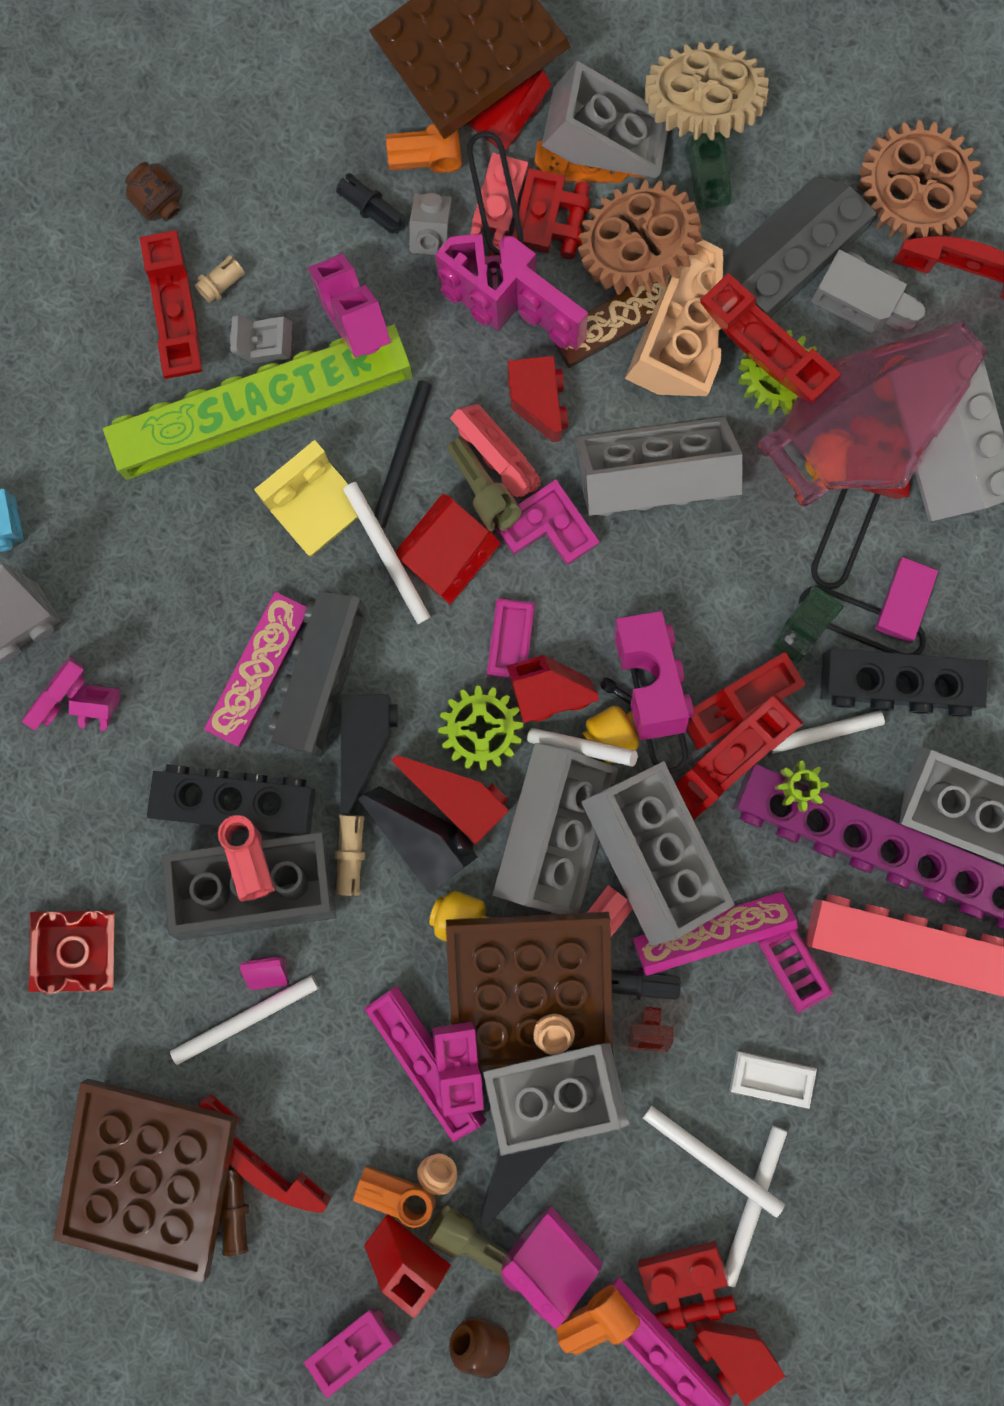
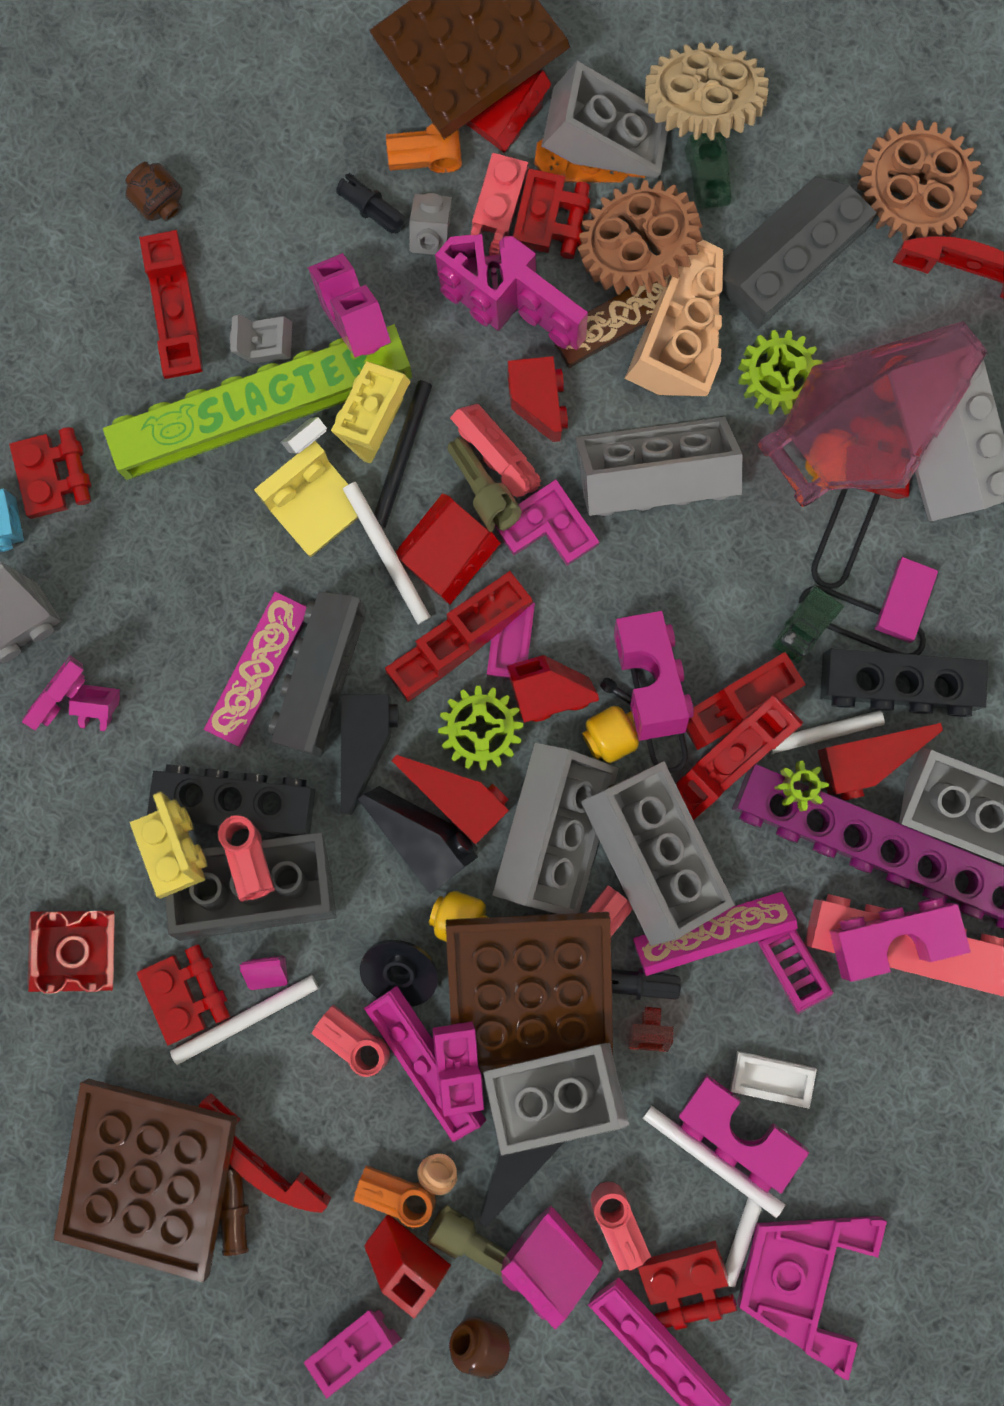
tan pin [195,255,245,303] -> none
tan pin [334,815,366,896] -> none
black piece [467,132,523,255] -> none
white bar [527,728,638,766] -> none
light nougat plate [534,1014,574,1055] -> none
orange piece [556,1285,640,1355] -> none
red slope [692,1319,786,1406] -> none
red slope [700,273,841,404] -> none
light grey hinge [811,249,926,333] -> none
none -> red plate [9,427,92,519]
none -> light yellow bracket [130,792,207,899]
none -> red plate [136,944,230,1046]
none -> white tile [281,417,327,454]
none -> coral piece [311,1005,390,1077]
none -> light yellow bracket [331,361,411,464]
none -> black dish [360,940,438,1007]
none -> red slope [385,571,533,702]
none -> coral piece [591,1182,651,1271]
none -> dark pink arch [678,1073,809,1194]
none -> dark pink wing [737,1216,887,1380]
none -> red slope [818,723,943,801]
none -> dark pink arch [829,897,971,982]

